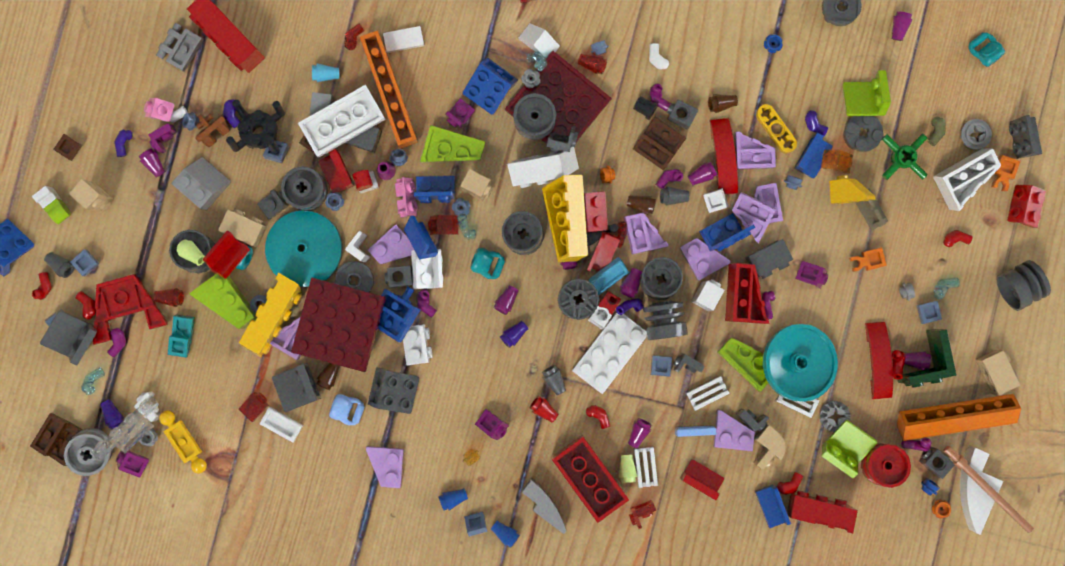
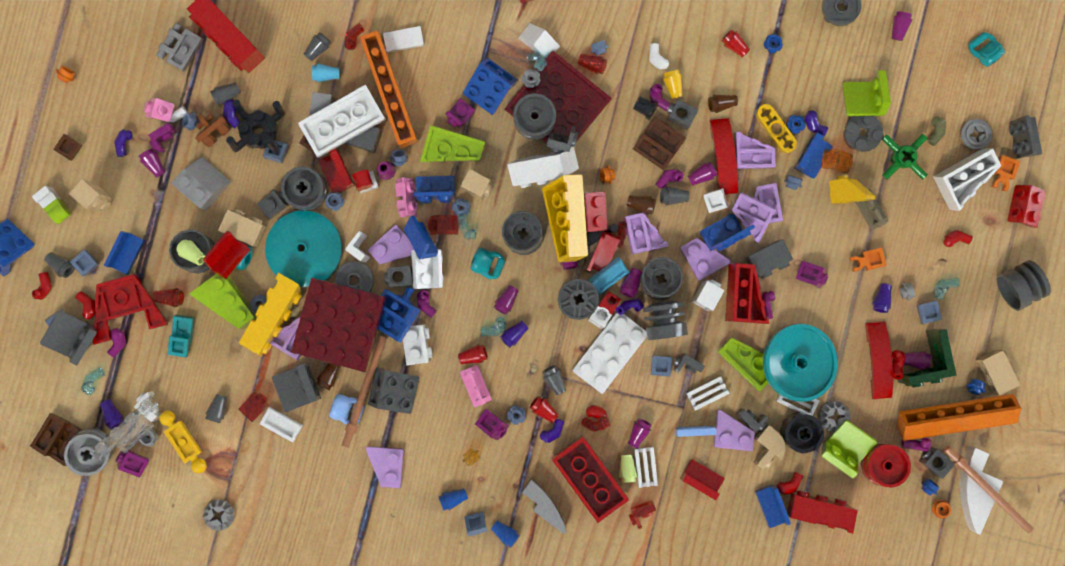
none -> orange plate [56,66,75,83]
none -> blue panel [104,231,146,275]
none -> light grey gear [203,500,234,531]
none -> dark grey cone [205,394,227,423]
none -> dark grey cone [210,82,241,105]
none -> dark grey cone [303,32,331,61]
none -> nougat bar [341,335,387,448]
none -> red cone [458,344,488,365]
none -> bright pink hinge [460,365,492,407]
none -> clear light blue arm [481,317,507,336]
none -> sand blue plate [507,406,526,425]
none -> dark purple arm [540,419,565,443]
none -> clear red arm [581,416,609,432]
none -> yellow cone [663,70,683,99]
none -> red cone [721,30,750,57]
none -> black brick [780,412,824,453]
none -> blue plate [787,115,806,134]
none -> dark purple cone [872,283,892,313]
none -> blue plate [966,379,986,395]

